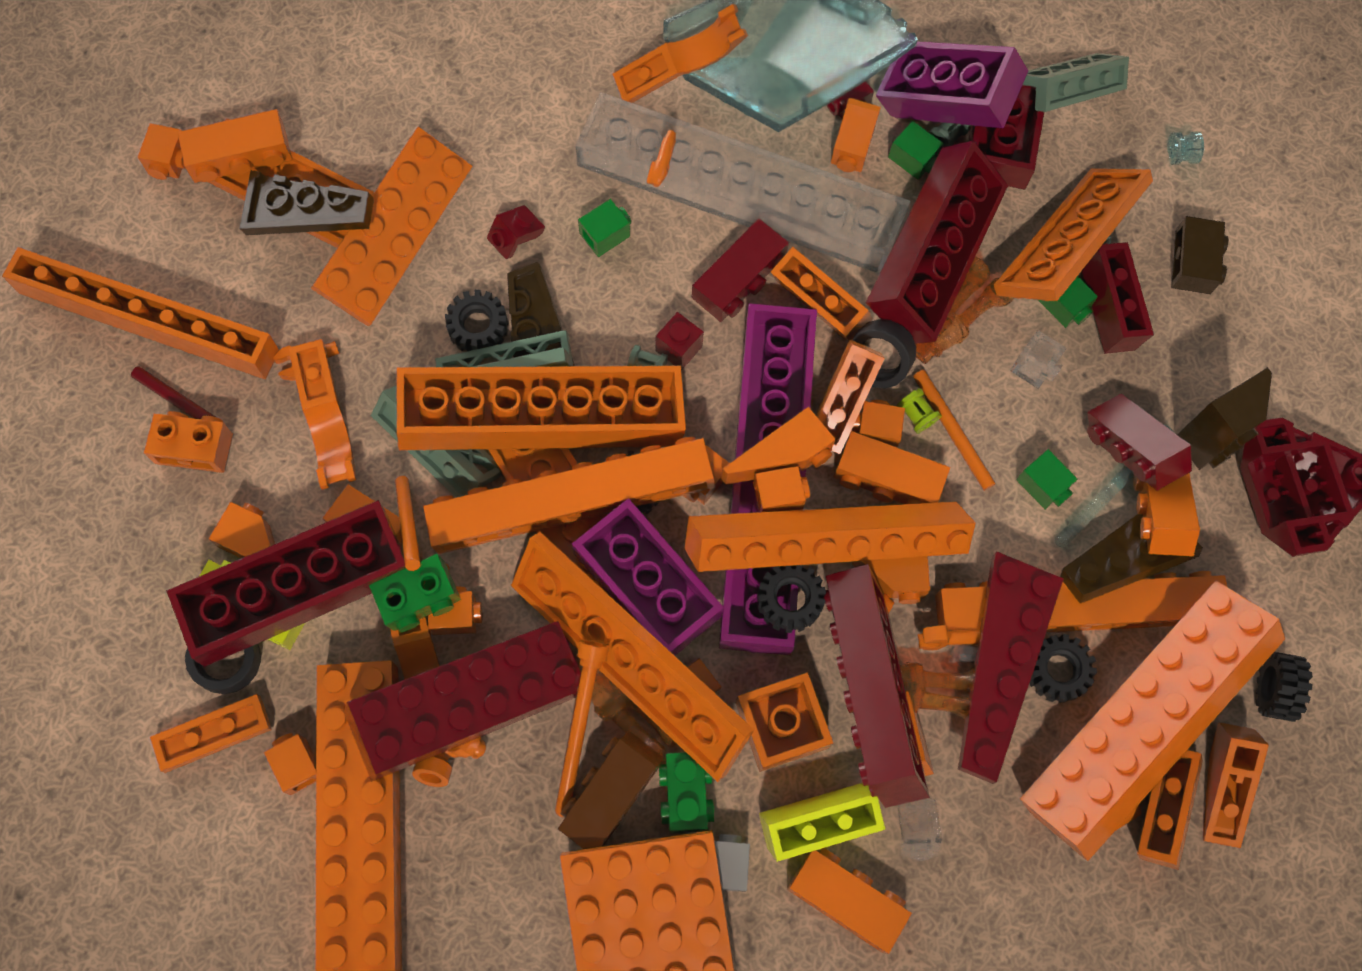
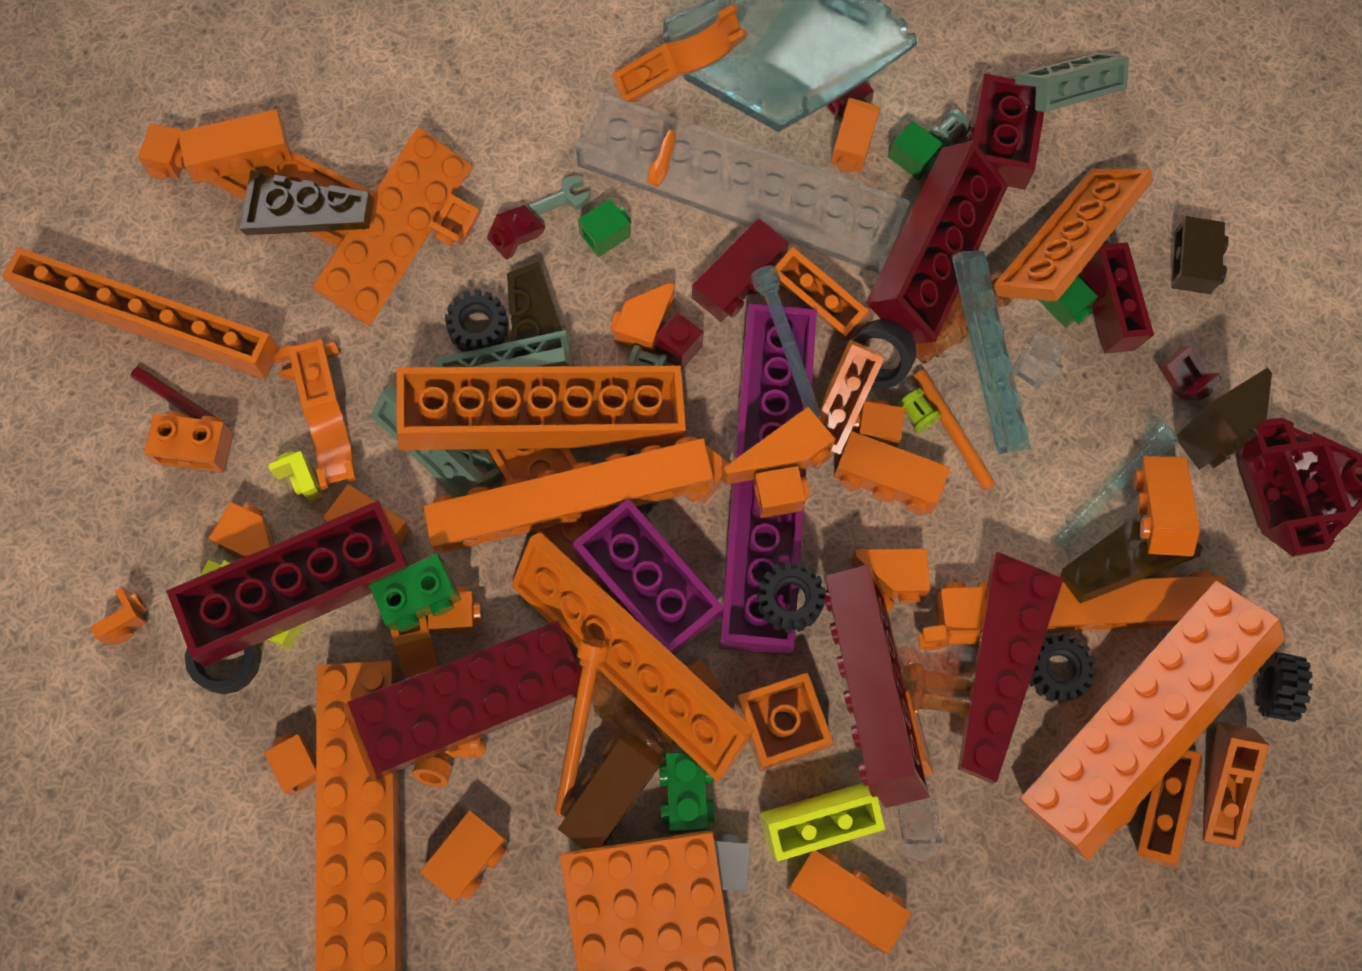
orange plate [150,694,272,773] -> none
orange bar [395,476,420,571] -> none
orange brick [684,502,976,572] -> none
magenta brick [876,41,1028,128] -> none
green brick [1016,449,1078,510] -> none
dark red brick [1087,393,1192,491] -> none
clear light blue wheel [1167,131,1204,165] -> none
none -> orange bracket [90,586,147,645]
none -> neon yellow bracket [268,451,323,502]
none -> orange brick [420,810,507,902]
none -> orange bracket [428,194,482,247]
none -> sand green bar [529,176,590,216]
none -> orange slope [610,283,675,354]
none -> clear light blue piece [750,266,821,419]
none -> clear light blue plate [951,251,1031,455]
none -> dark red bracket [1158,346,1222,400]

